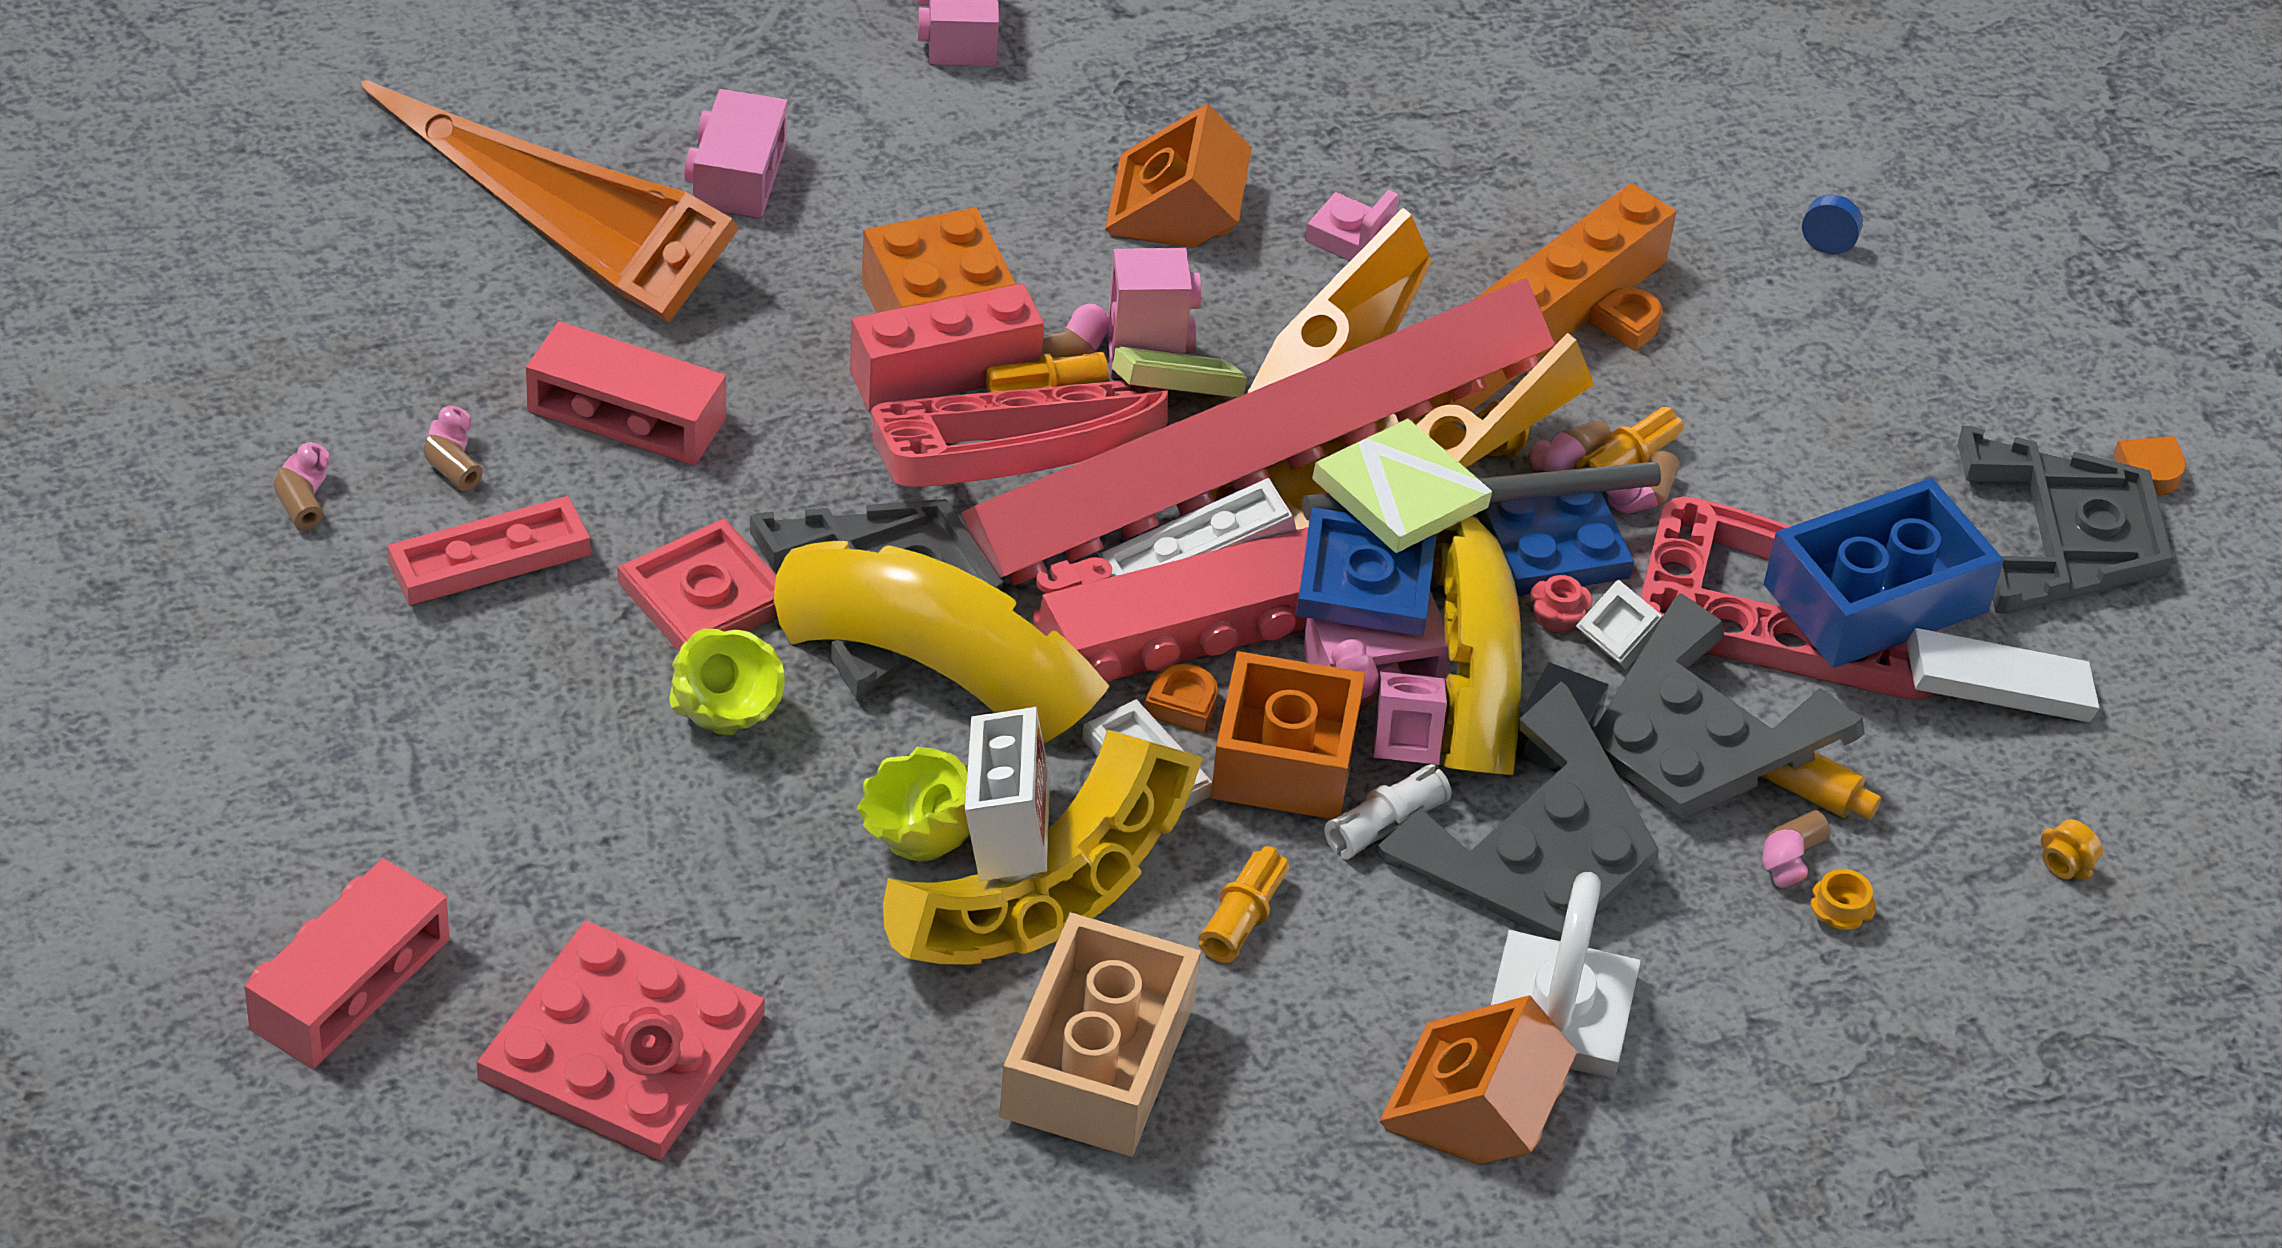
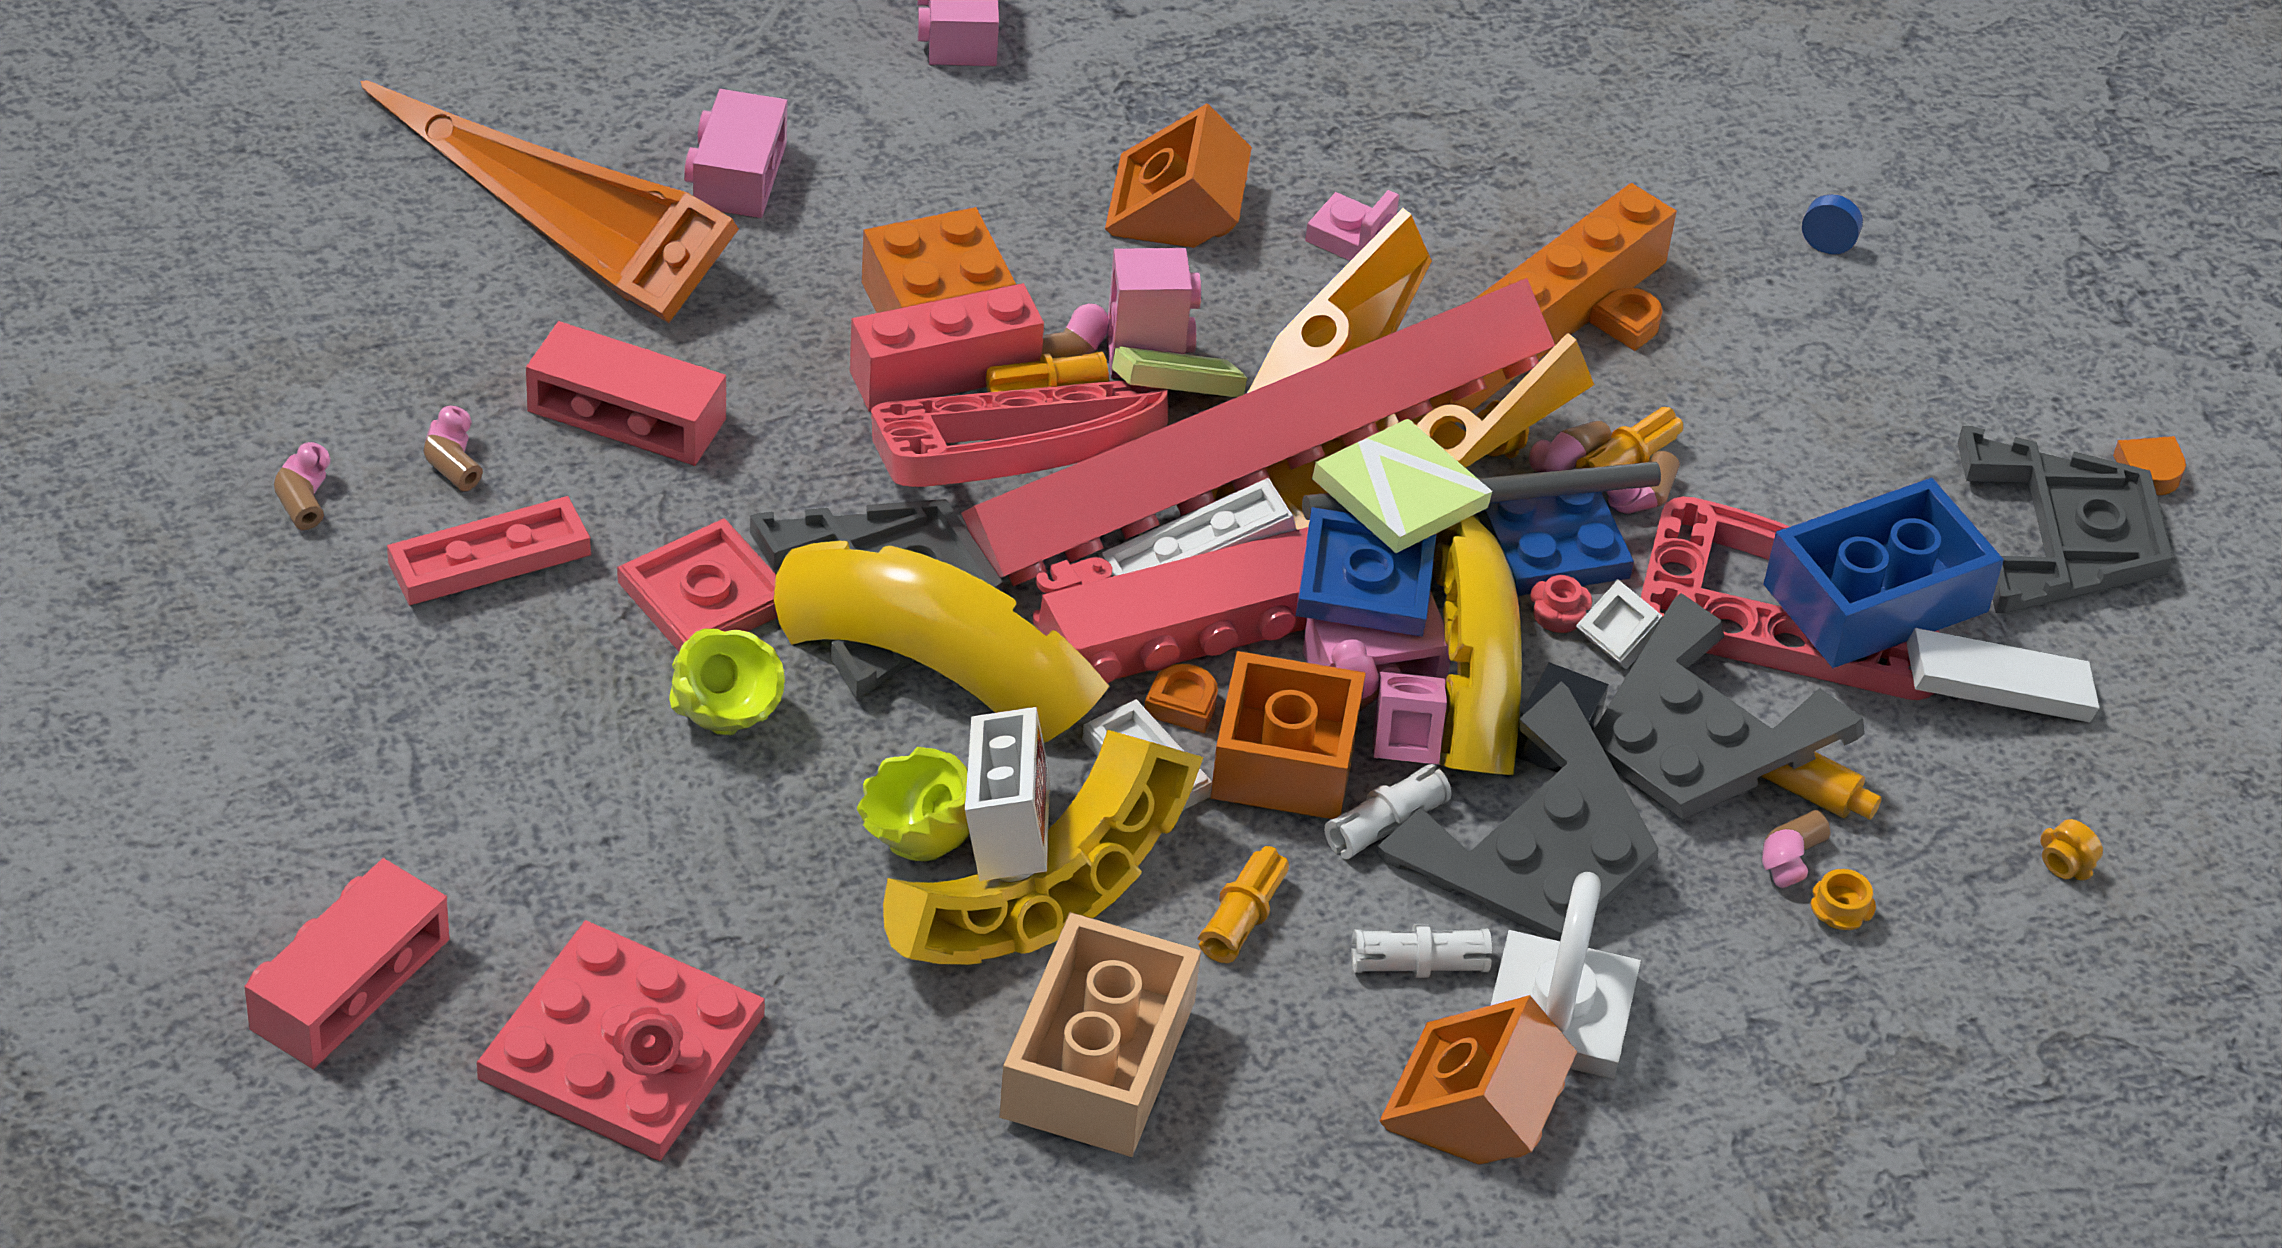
none -> white pin [1351,924,1492,978]

